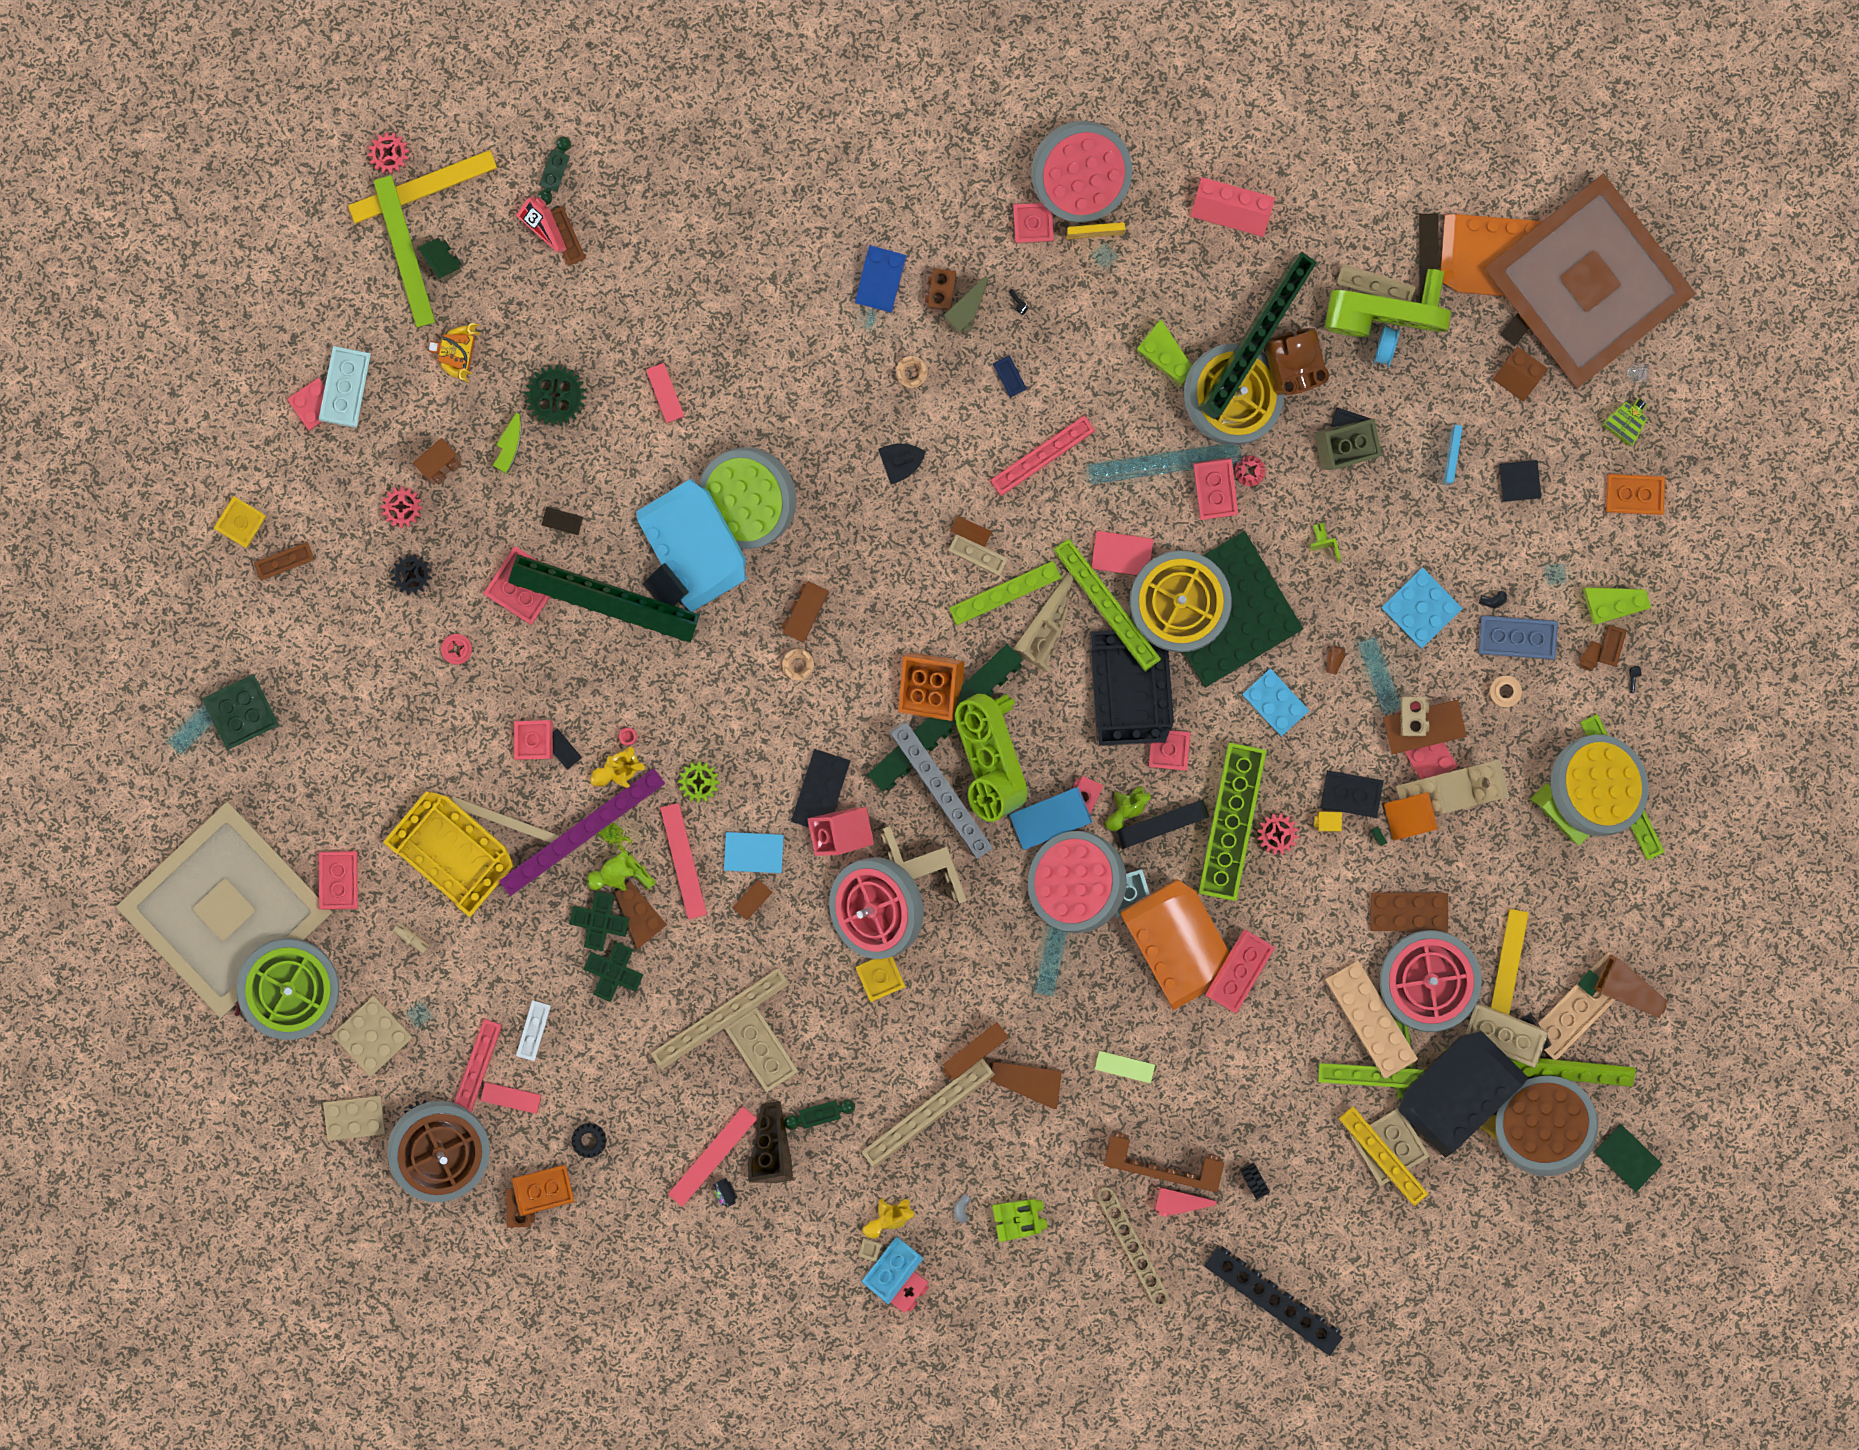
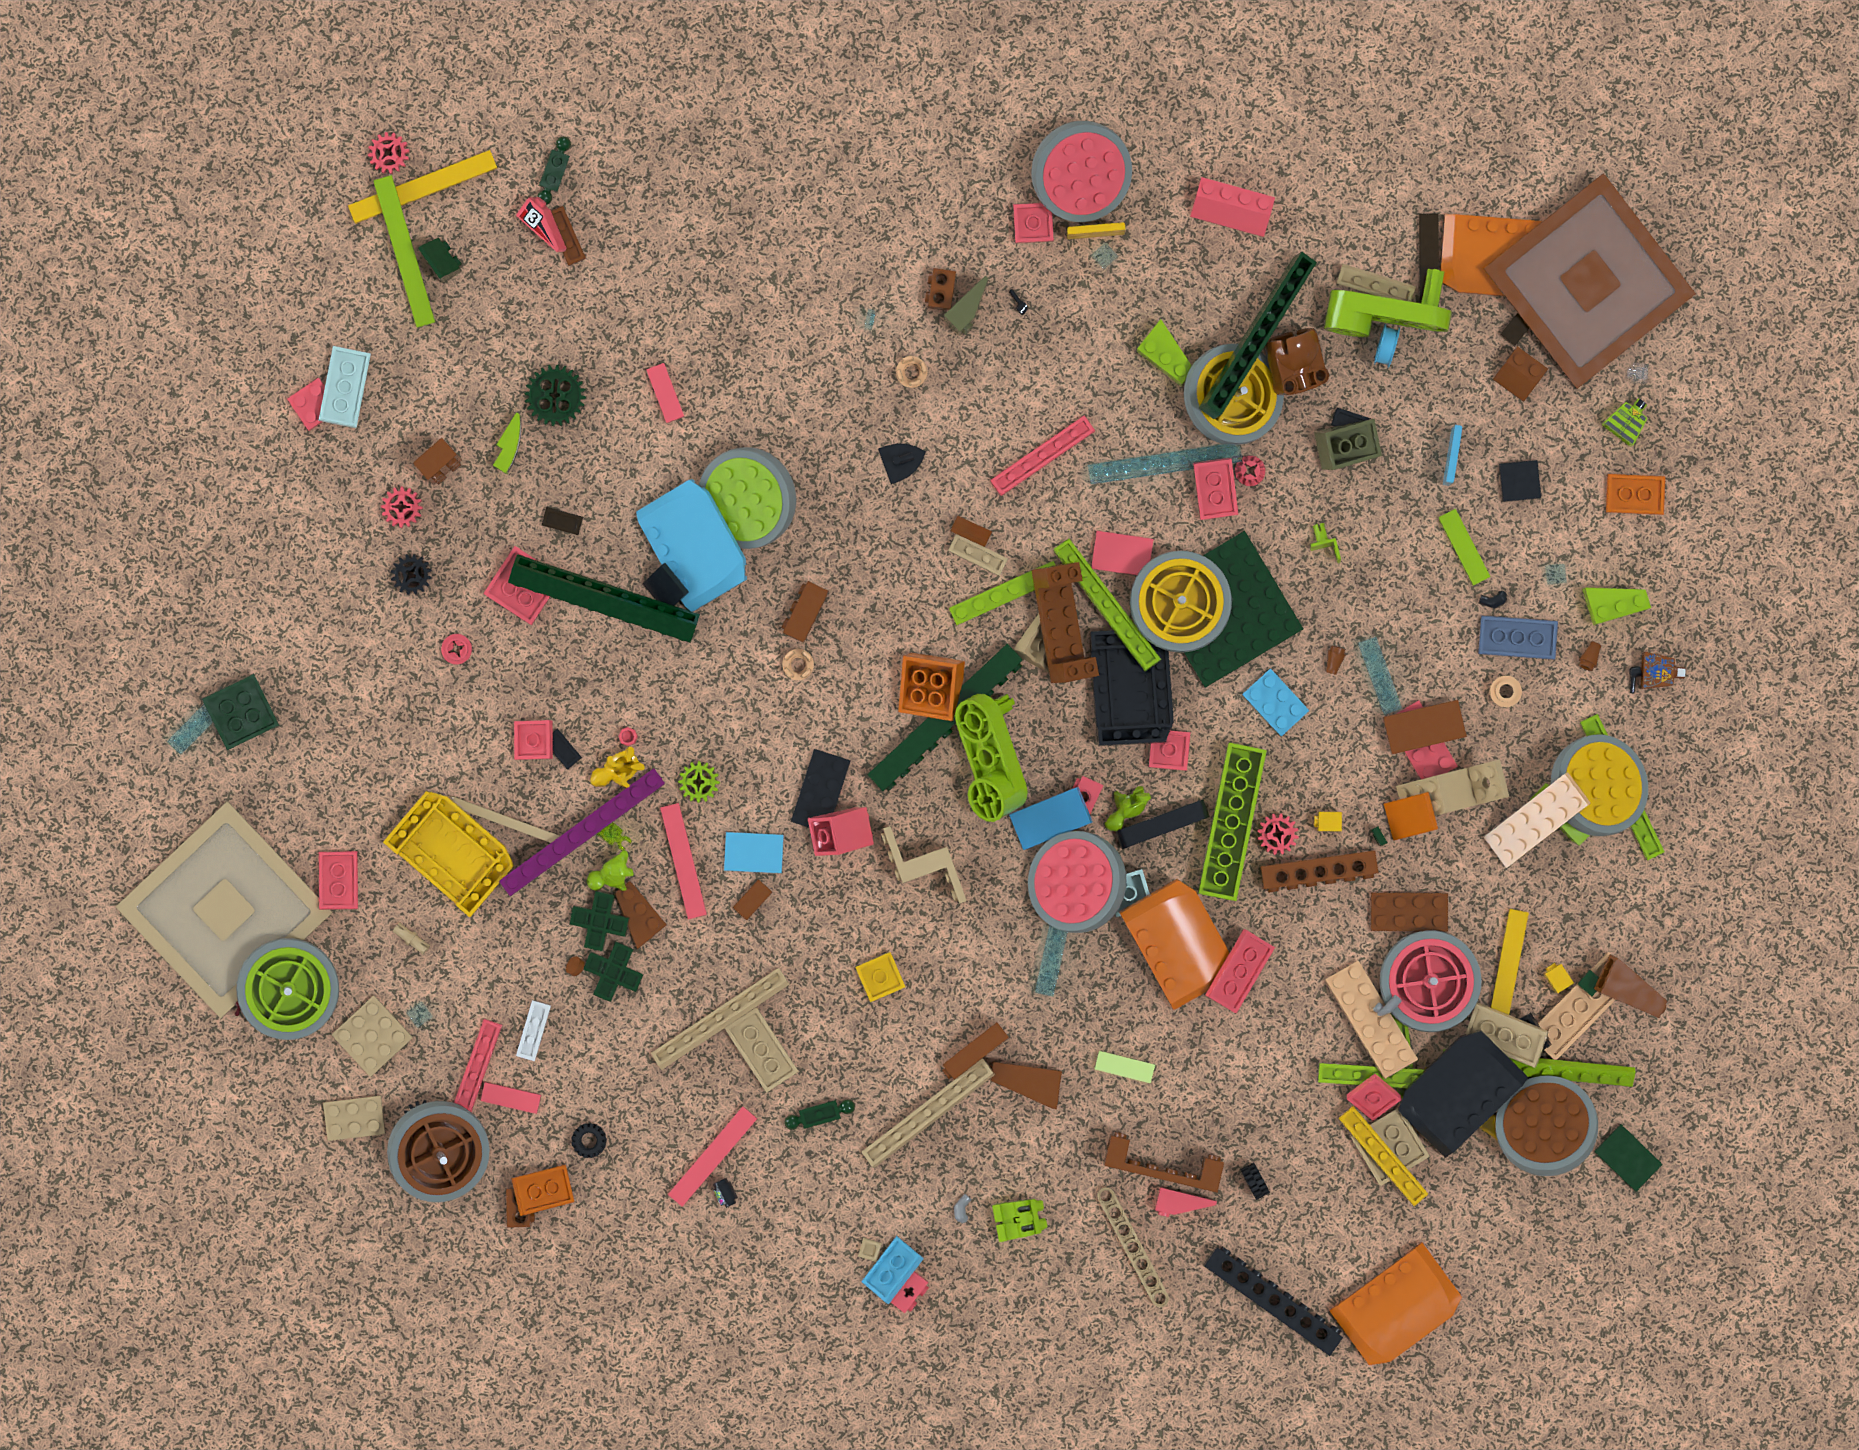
yellow plate [214,496,267,549] -> none
dark orange plate [254,542,315,581] -> none
torso [429,323,480,383] -> none
lime pin [626,854,657,891] -> none
dark brown wedge [747,1101,793,1183] -> none
coral wheel [829,857,924,959] -> none
blue slope [855,245,907,313] -> none
yellow animal [862,1198,914,1239] -> none
light grey brick [889,720,993,859] -> none
dark blue tile [993,355,1027,398] -> none
black tile [1320,770,1384,818] -> none
medium azure plate [1381,567,1463,649] -> none
tan brick [1401,697,1429,736] -> none
dark orange tile [1598,625,1627,667] -> none
none -> dark orange tile [566,956,584,976]
none -> dark orange plate [1031,562,1099,683]
none -> dark orange brick [1260,850,1379,893]
none -> orange slope [1329,1242,1462,1365]
none -> coral plate [1346,1074,1401,1121]
none -> light grey arm [1373,995,1402,1016]
none -> lime tile [1438,509,1490,586]
none -> light nougat plate [1484,772,1591,868]
none -> yellow brick [1543,962,1574,993]
none -> torso [1640,652,1685,689]

